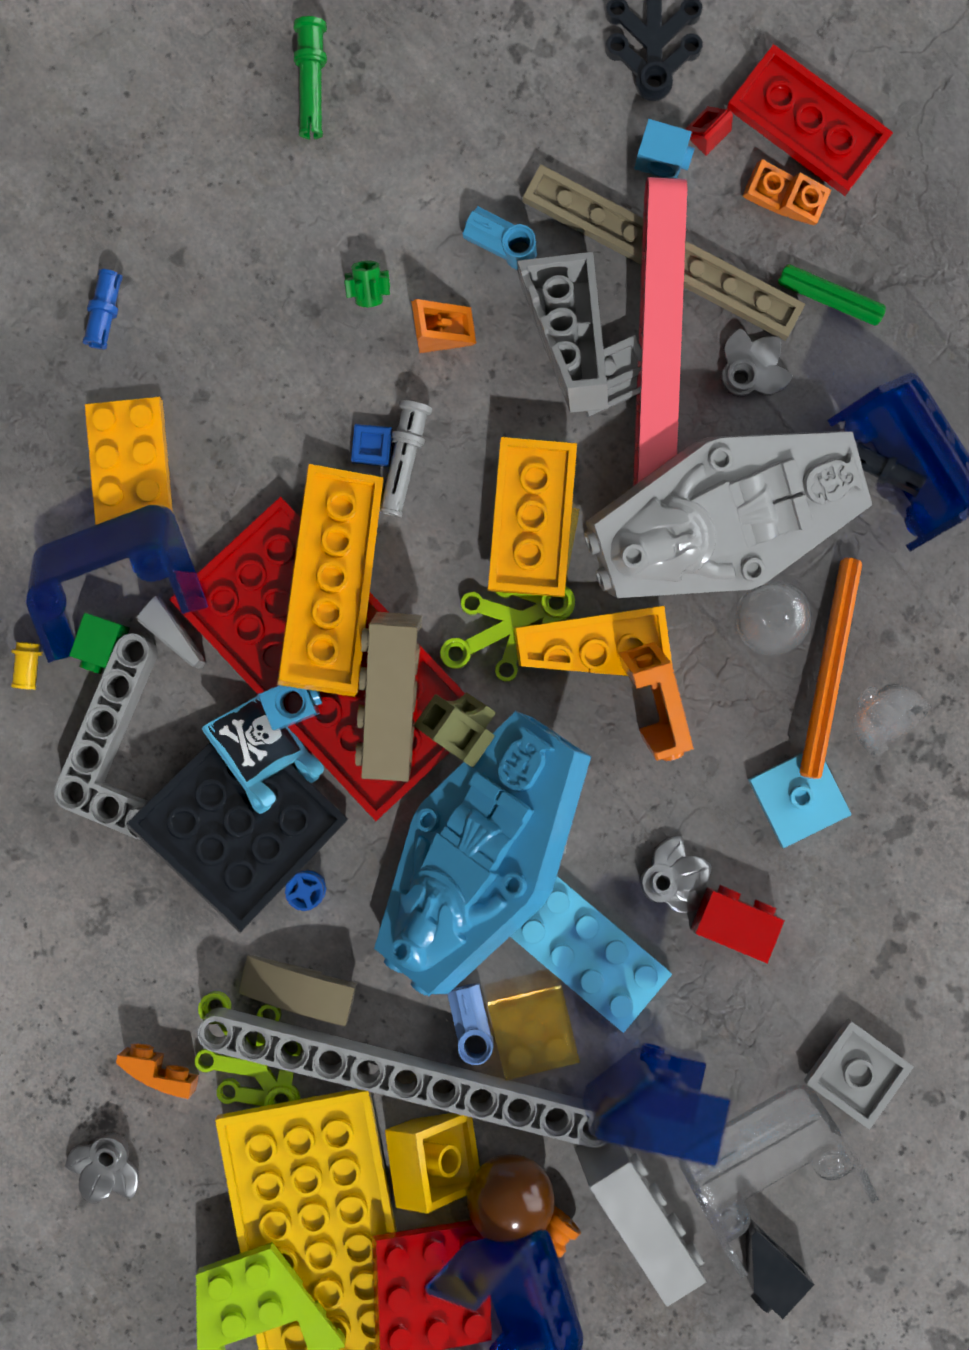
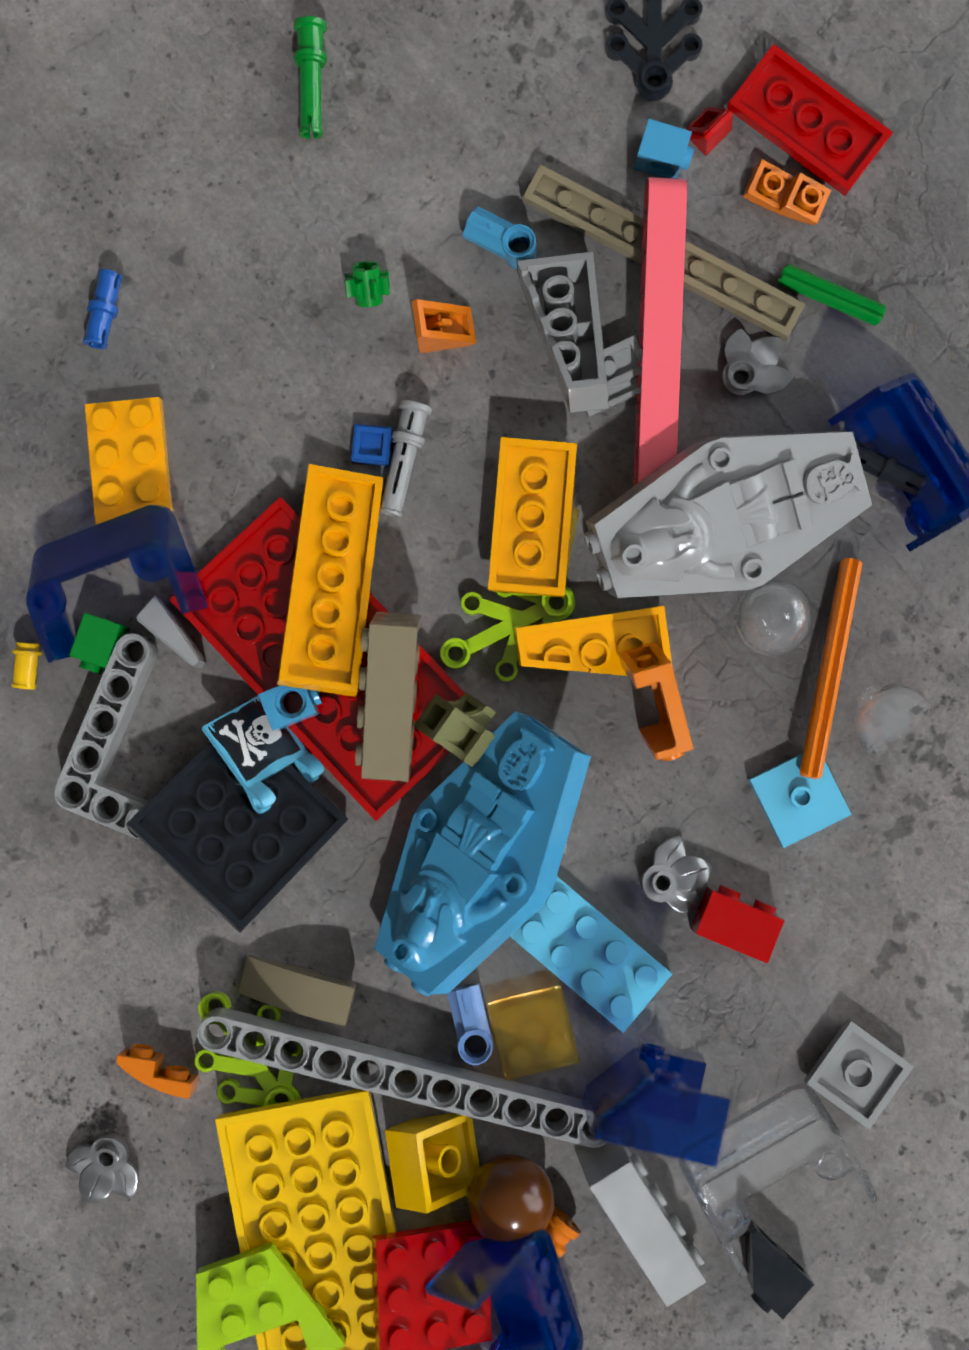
blue wheel [285,870,327,911] -> none

